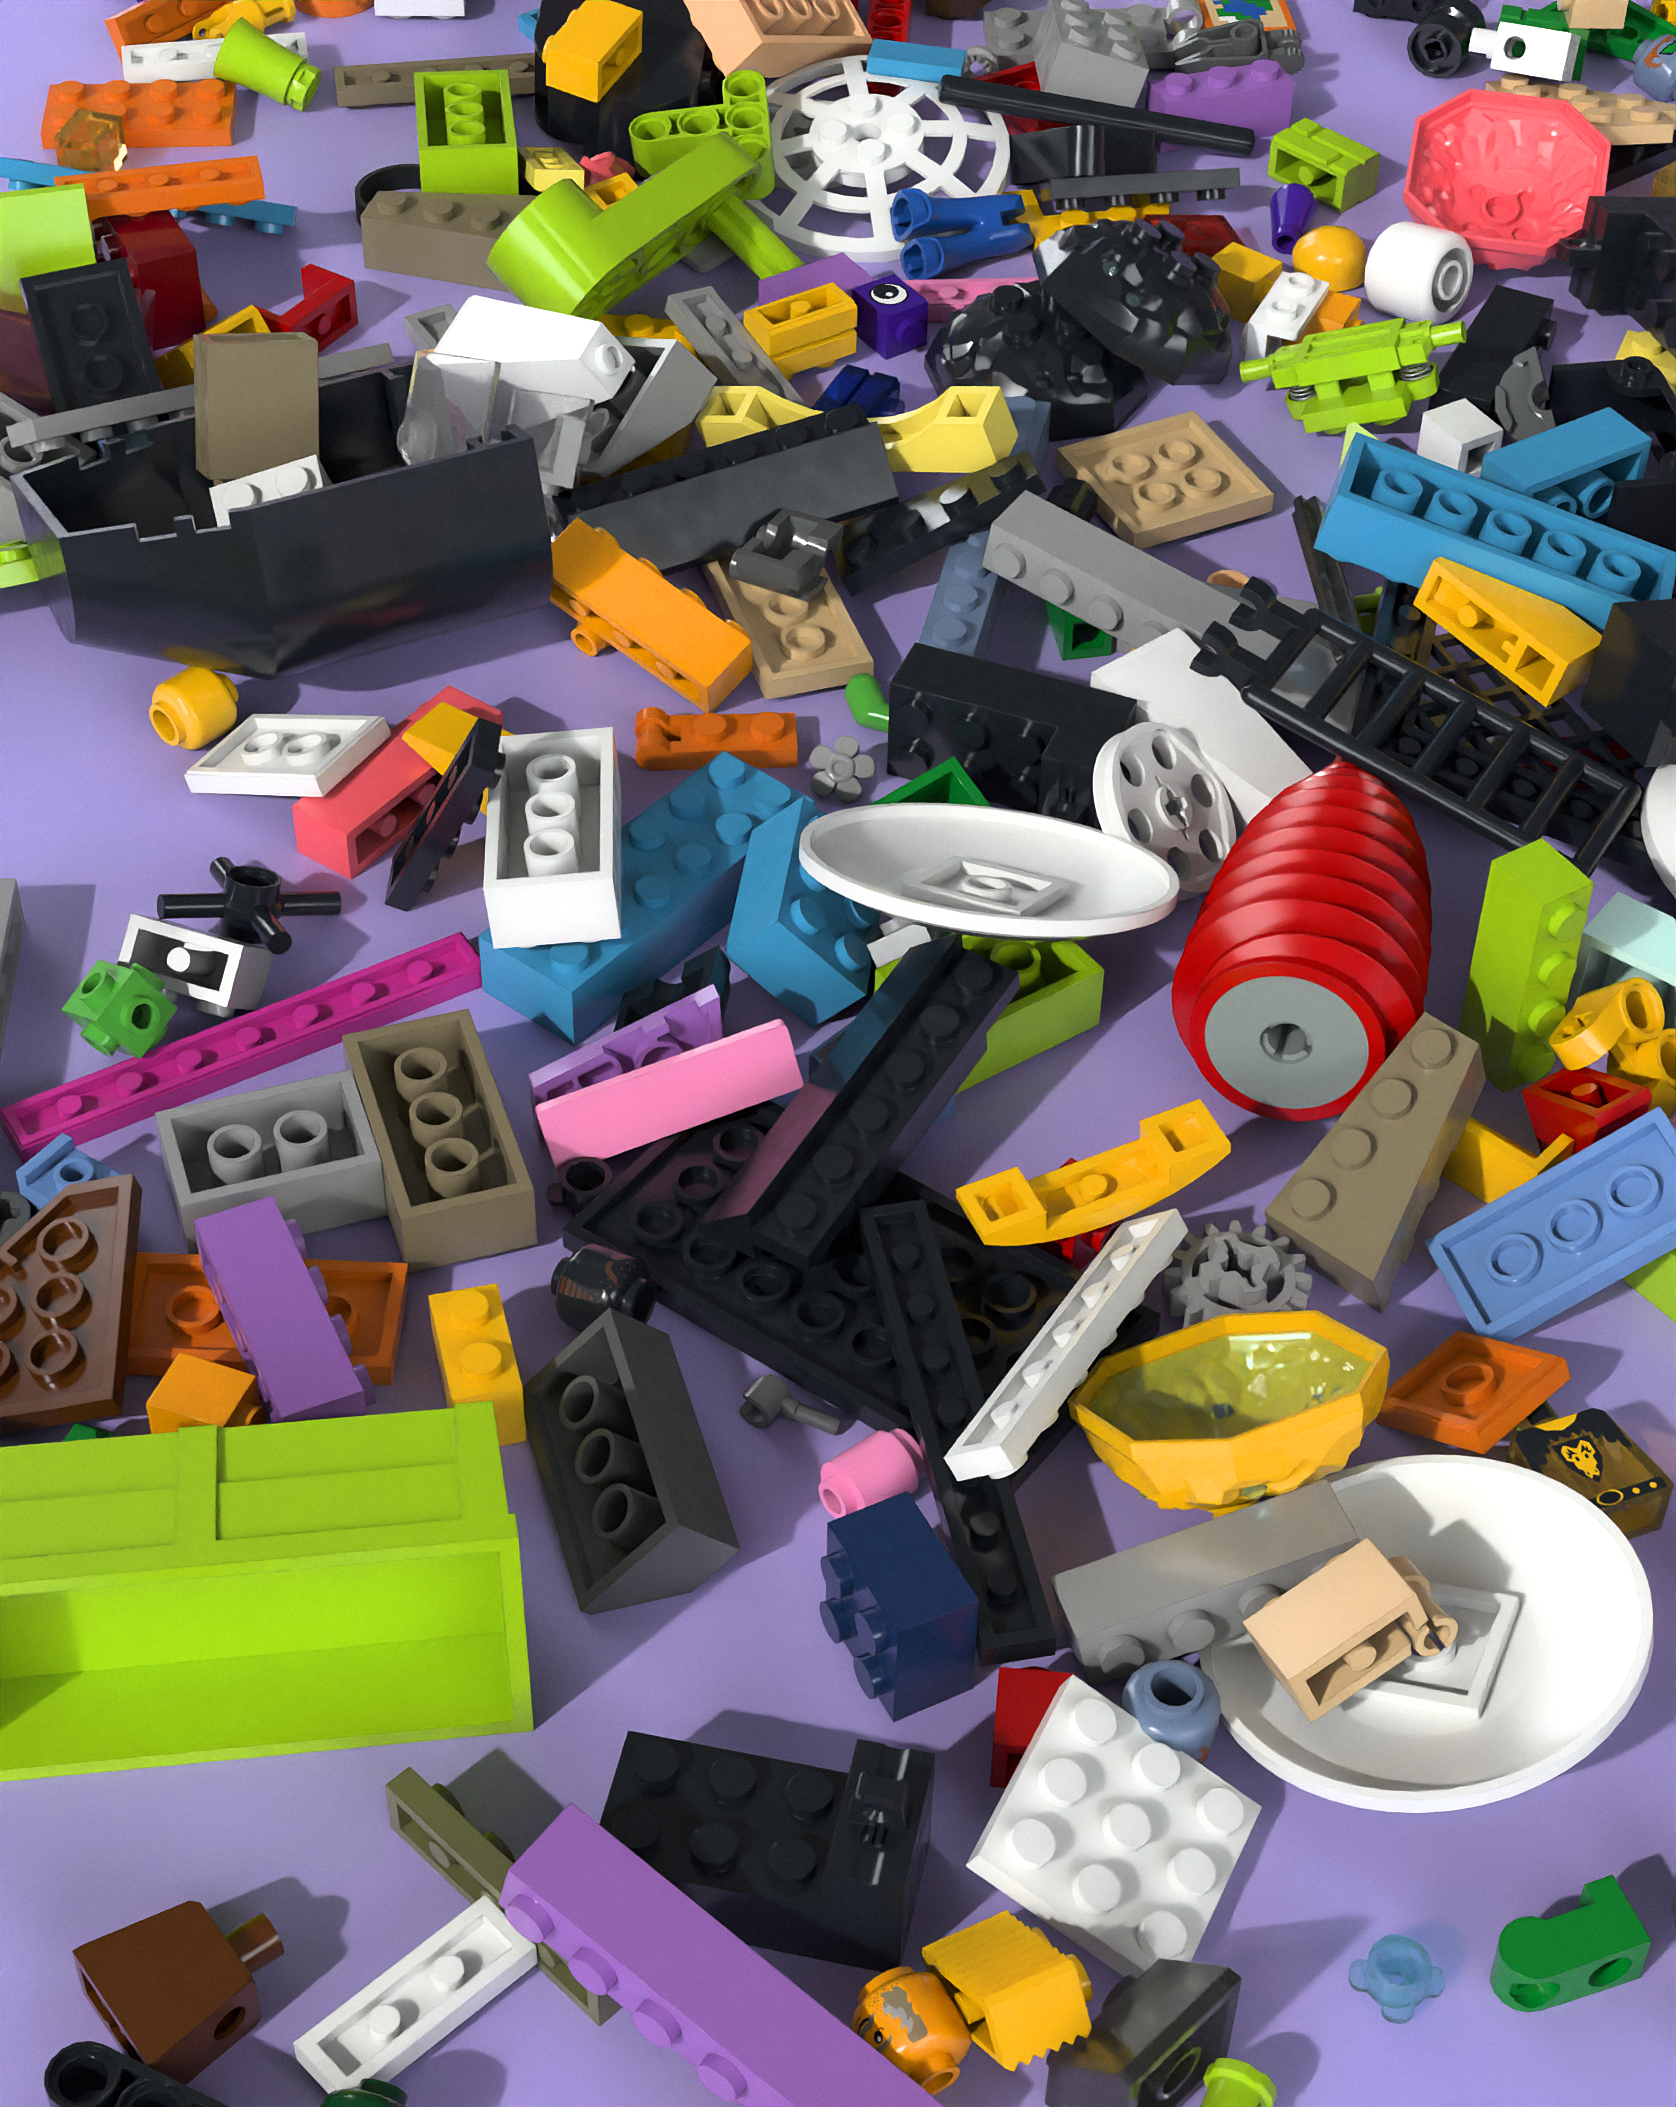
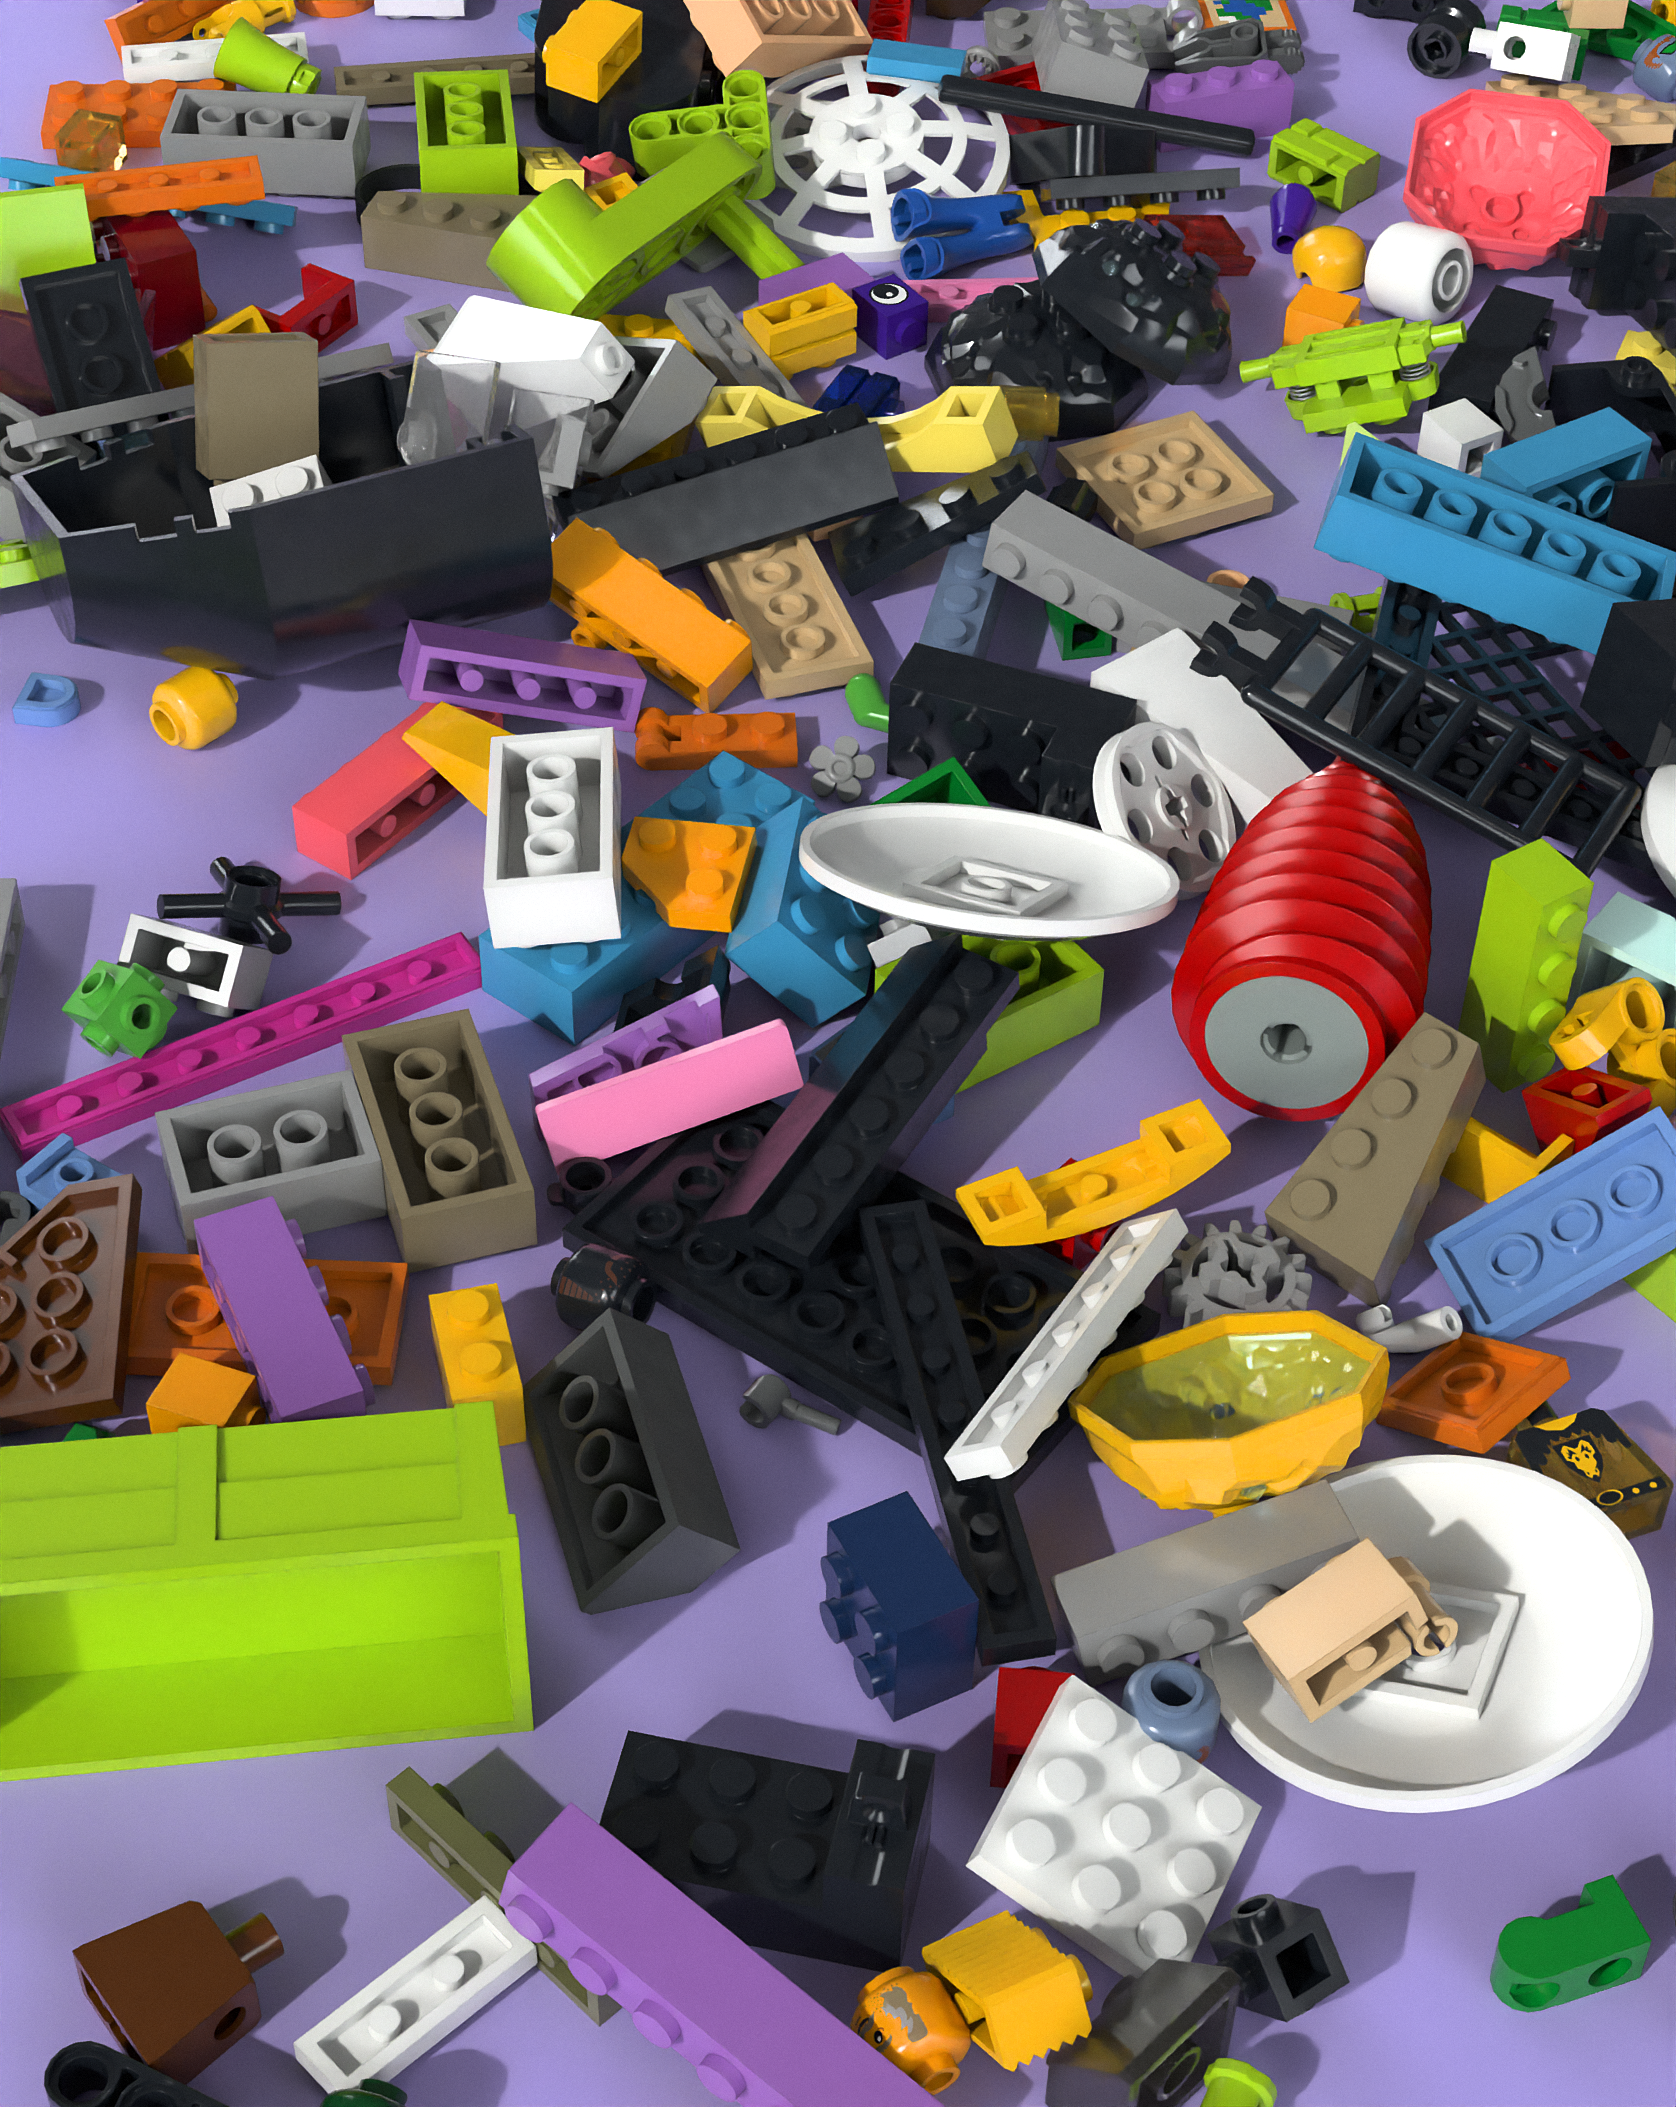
white tile [184,714,392,797] -> none
black plate [385,718,506,912] -> none
dark grey cylinder [729,508,844,602] -> none
bright pink brick [818,1428,927,1519] -> none
yellow brick [1211,242,1283,324] -> none
white bracket [1240,271,1329,361] -> none
black axle [1292,495,1363,665] -> none
clear light blue plate [1348,1934,1445,2024] -> none
yellow slope [1413,556,1602,707] -> none
none -> medium blue tile [12,672,81,727]
none -> light grey brick [160,89,371,199]
none -> medium lavender brick [398,619,647,733]
none -> light orange plate [621,816,757,933]
none -> clear yellow brick [994,385,1059,442]
none -> black brick [1207,1894,1350,2023]
none -> white arm [1355,1304,1463,1353]

